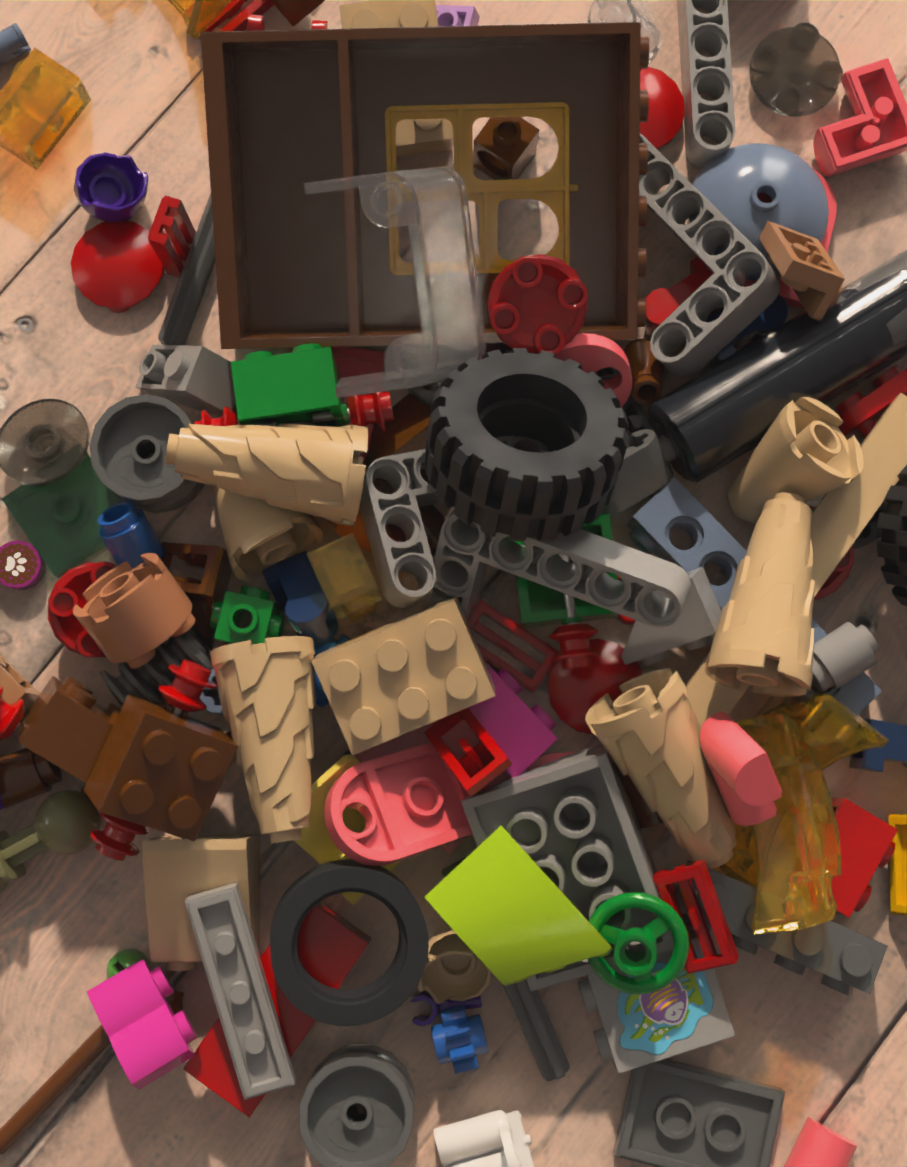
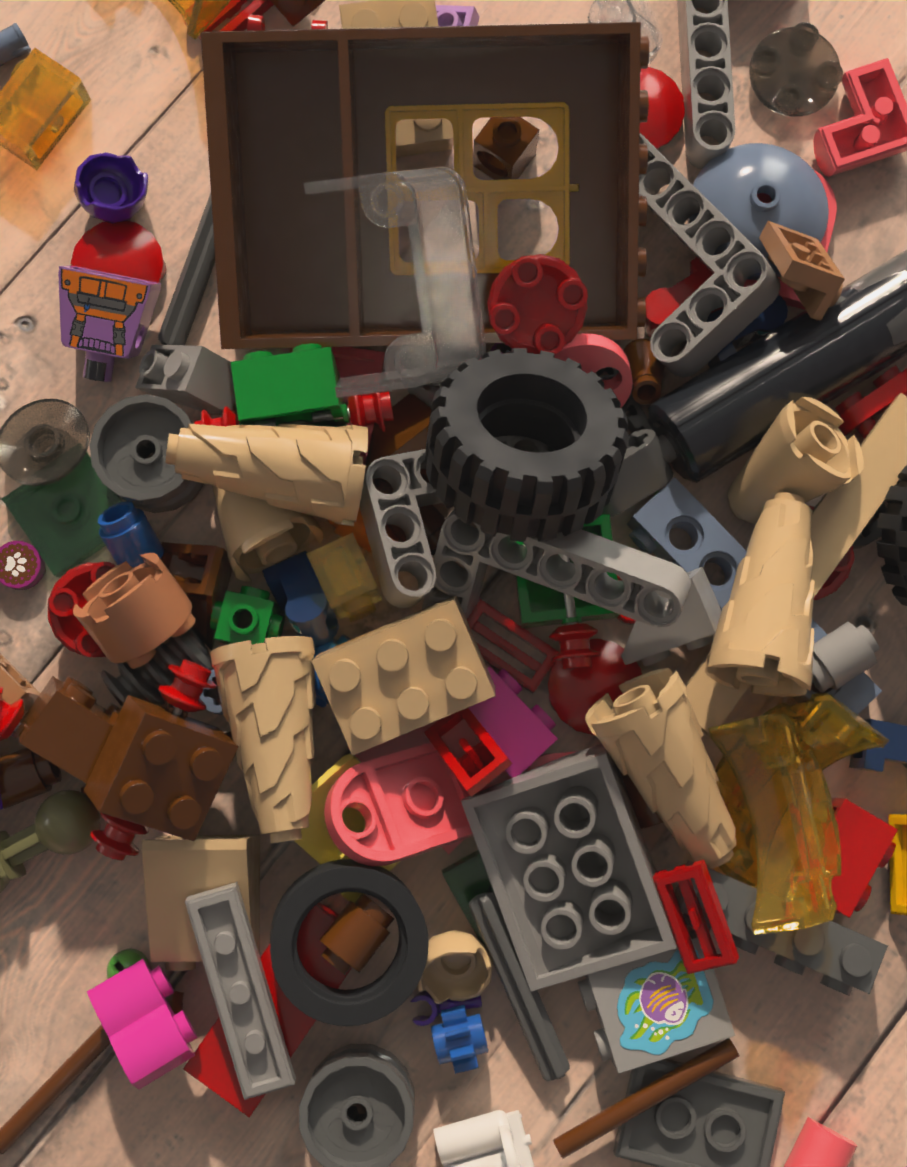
red tile [147,195,196,278] -> none
lime slope [425,826,614,986] -> none
green piece [588,892,689,995] -> none
coral brick [699,711,782,826] -> none
none -> torso [58,266,162,382]
none -> reddish brown brick [320,893,394,975]
none -> reddish brown piece [553,1038,740,1159]

